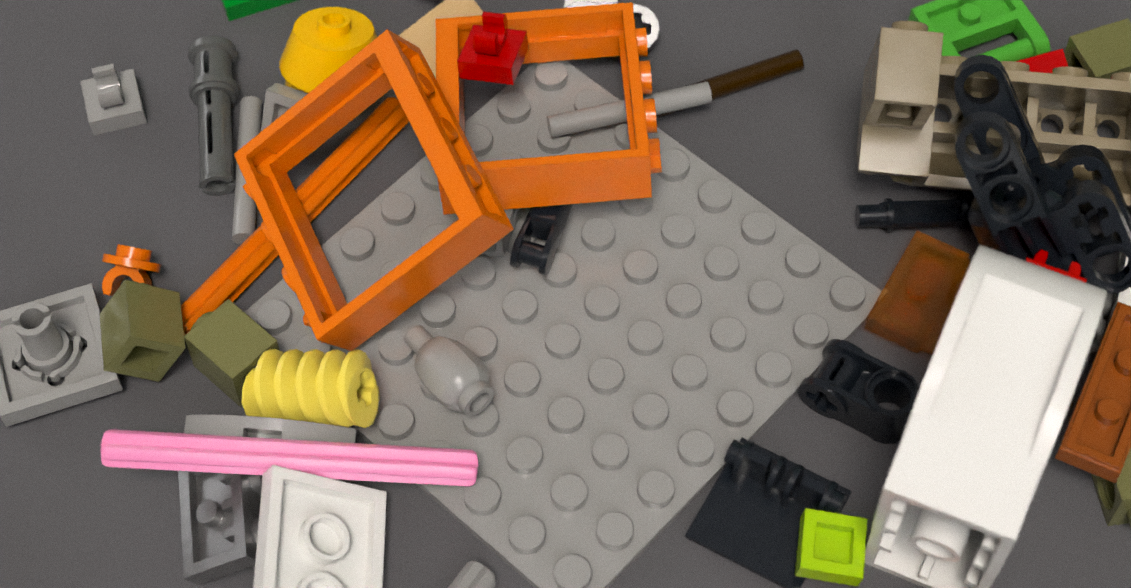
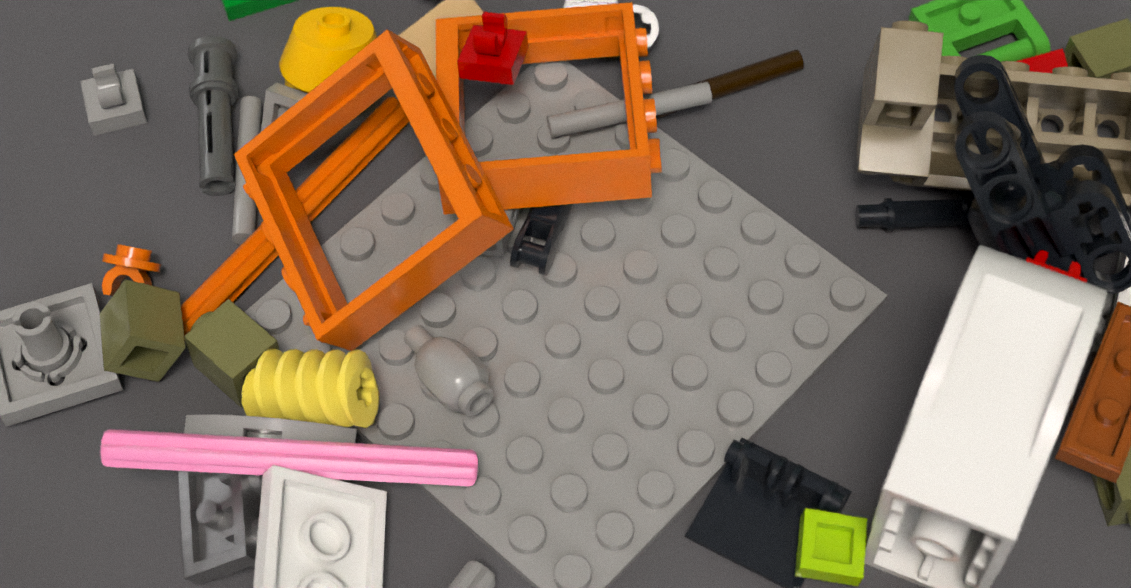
black piece [798,339,920,444] -> none
clear orange plate [865,230,972,356] -> none

